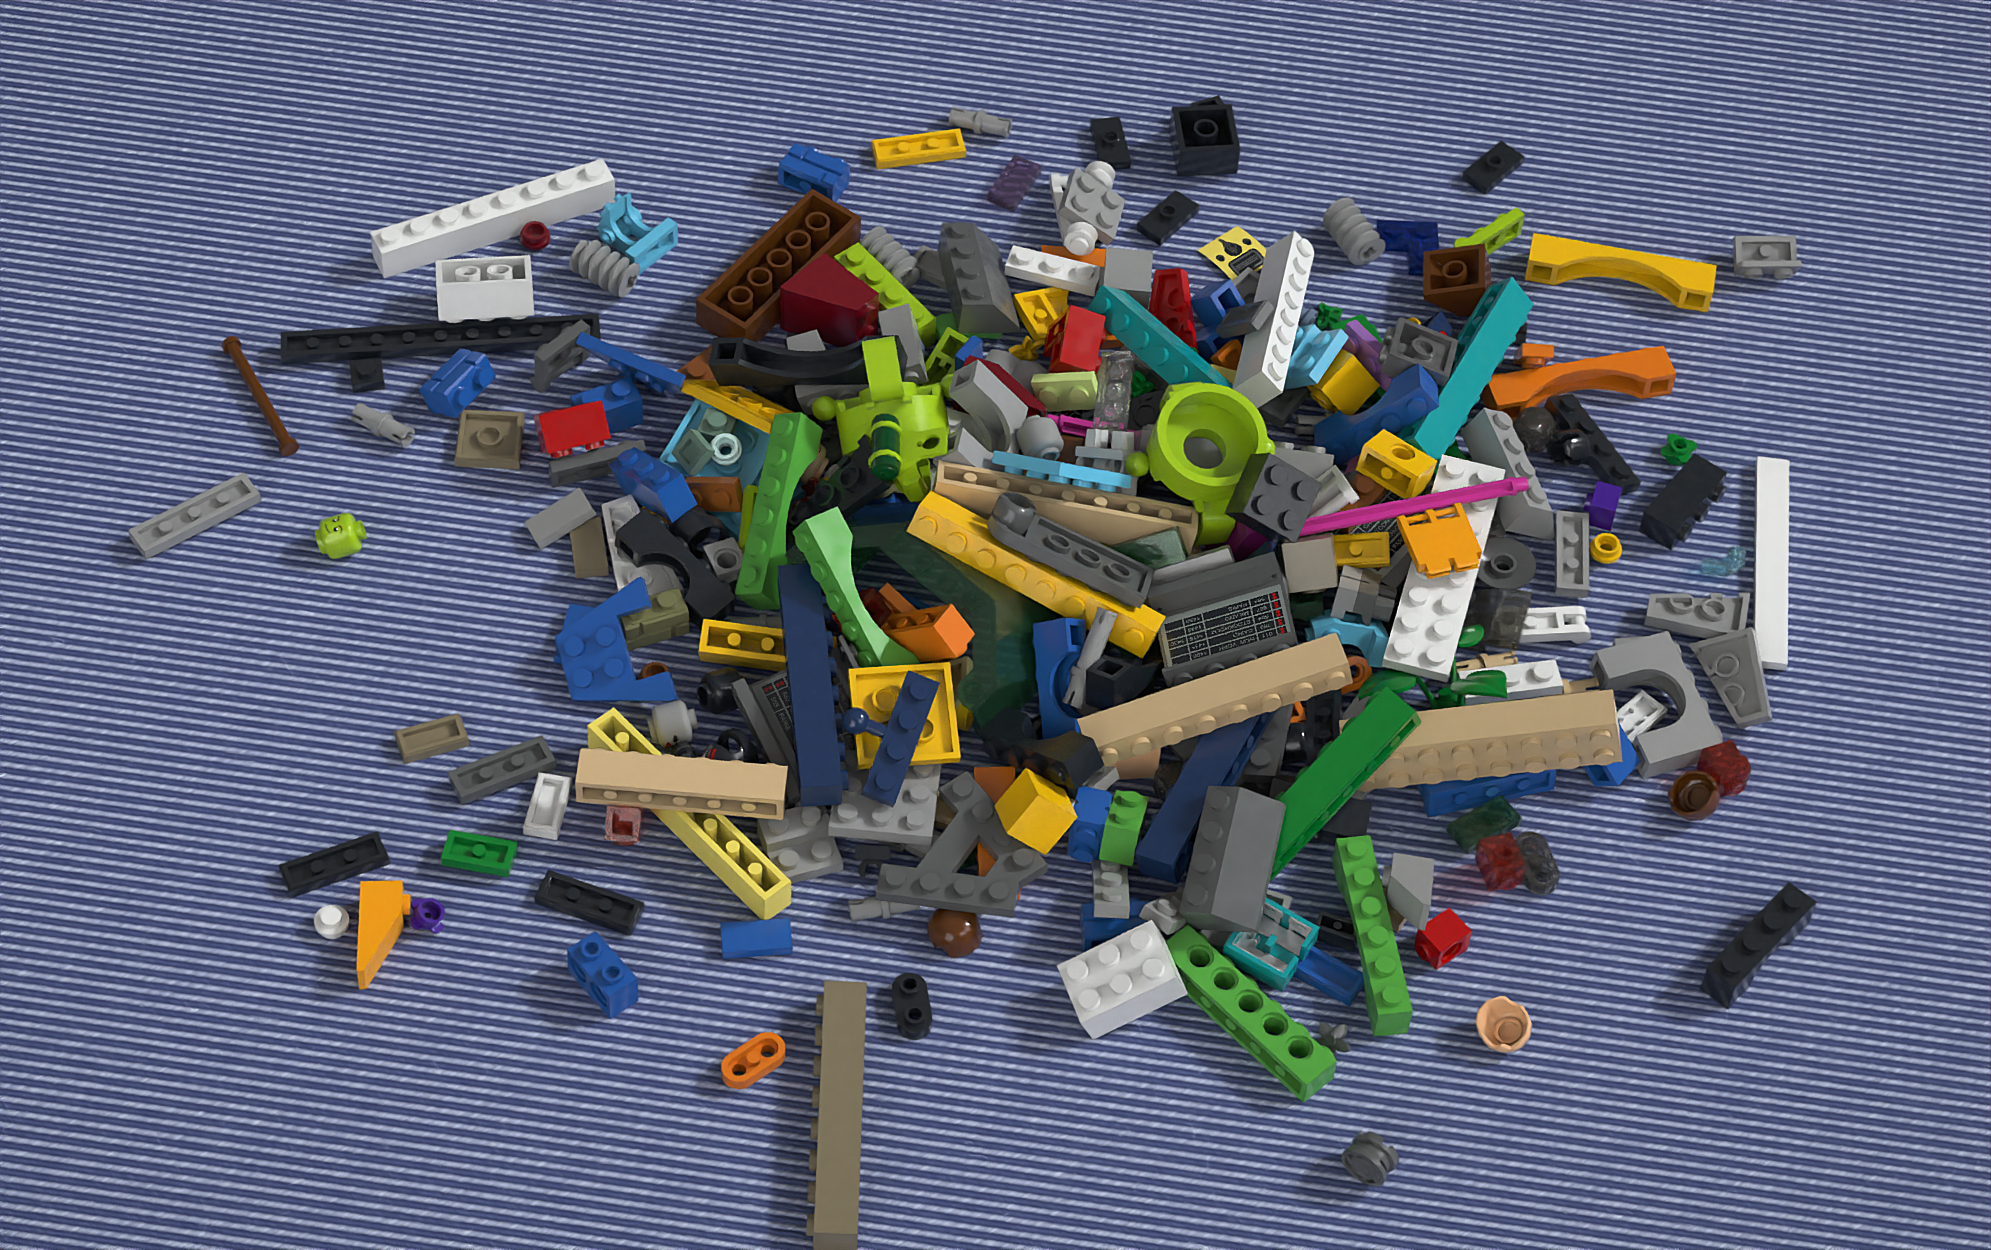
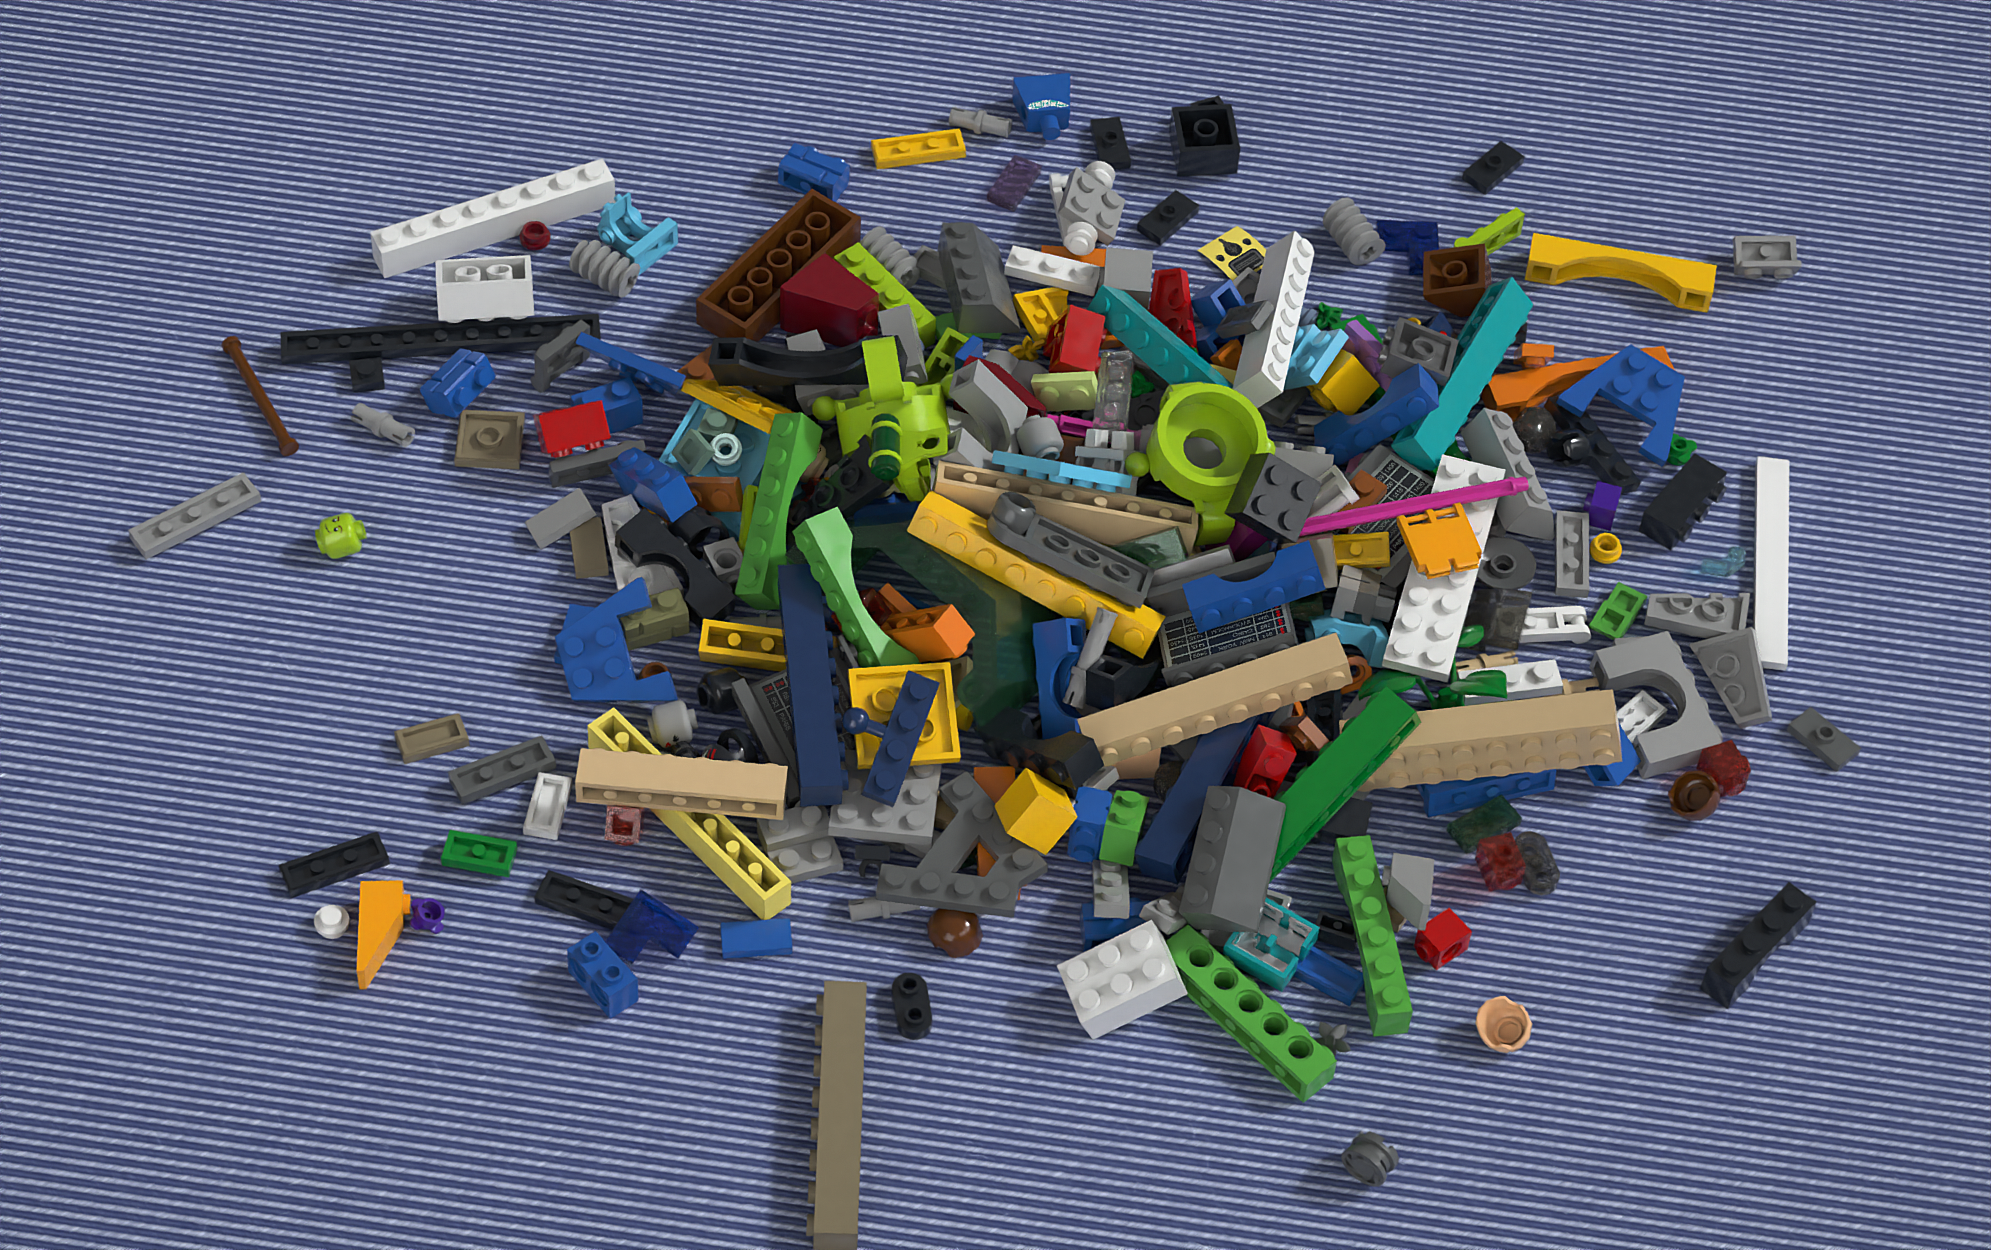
orange plate [721,1032,785,1089] -> none
yellow brick [1355,429,1437,499] -> none
none -> clear blue plate [605,889,699,967]
none -> blue torso [1012,73,1070,140]
none -> blue arch [1182,540,1326,633]
none -> red slope [1233,724,1297,799]
none -> dark orange plate [1279,716,1330,751]
none -> blue wing [1556,344,1685,467]
none -> bright green slope [1589,582,1647,640]
none -> dark grey plate [1787,707,1861,772]

